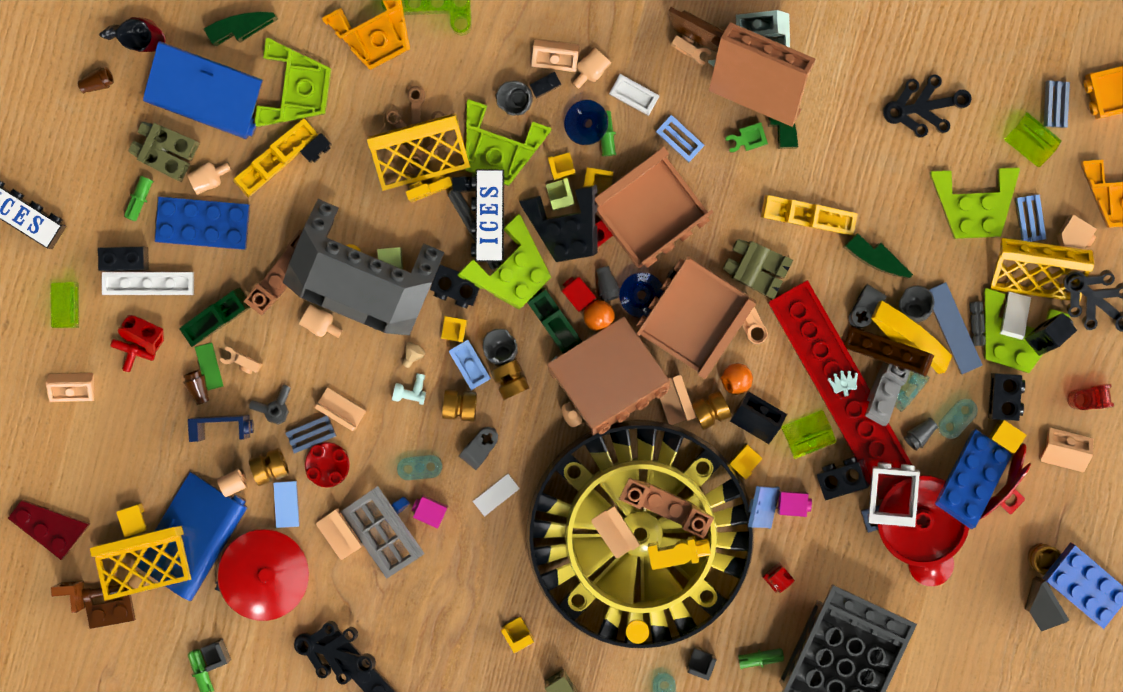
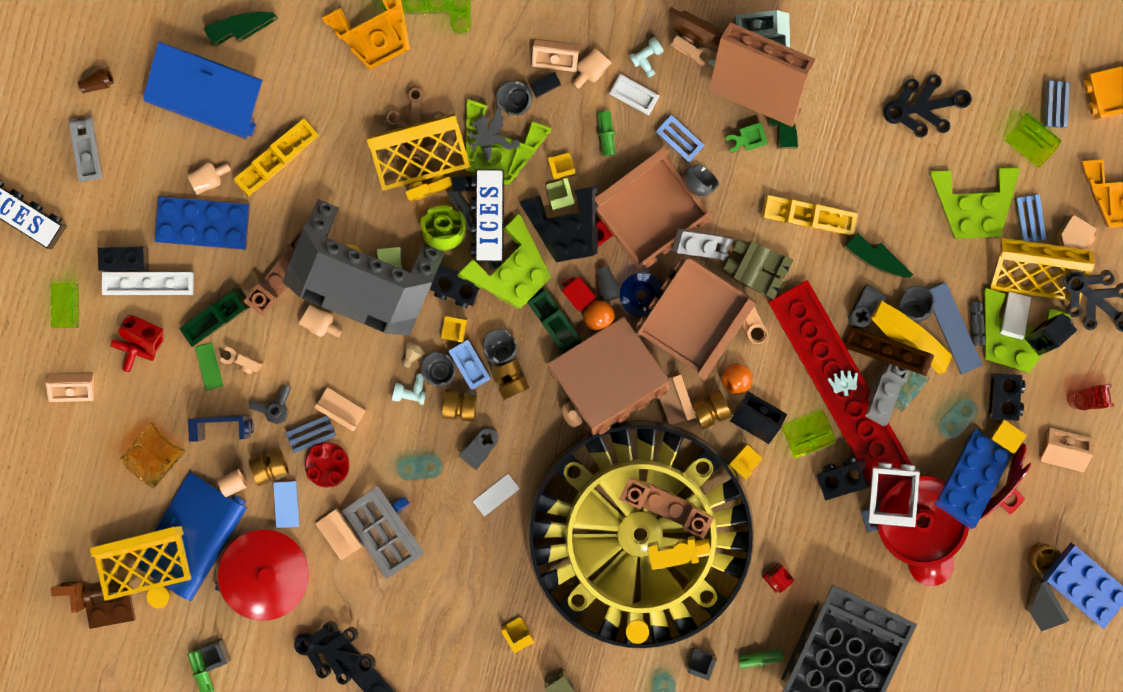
dark red wing [8,500,90,560] -> none
black hair [99,17,166,52] -> none
yellow panel [116,503,147,538] -> none
bright green axle [124,176,154,221] -> none
olive hips [128,122,200,182] -> none
reddish brown cone [183,370,209,405] -> none
lime wing [255,38,332,127] -> none
black piece [300,133,332,163] -> none
dark pink brick [411,495,448,529] -> none
clear blue dish [564,100,608,145] -> none
yellow panel [583,167,614,194] -> none
light nougat panel [591,505,640,558] -> none
medium blue container [748,486,780,529] -> none
dark pink brick [778,491,812,517] -> none
dark grey cone [904,418,938,451] -> none
none -> light grey plate [69,116,103,182]
none -> clear yellow slope [120,423,186,489]
none -> yellow tile [147,586,170,608]
none -> lime cylinder [420,205,466,251]
none -> dark grey hair [421,351,456,387]
none -> dark grey piece [469,108,520,161]
none -> light aqua piece [629,36,664,78]
none -> light grey plate [672,229,734,261]
none -> dark grey hair [683,164,719,197]

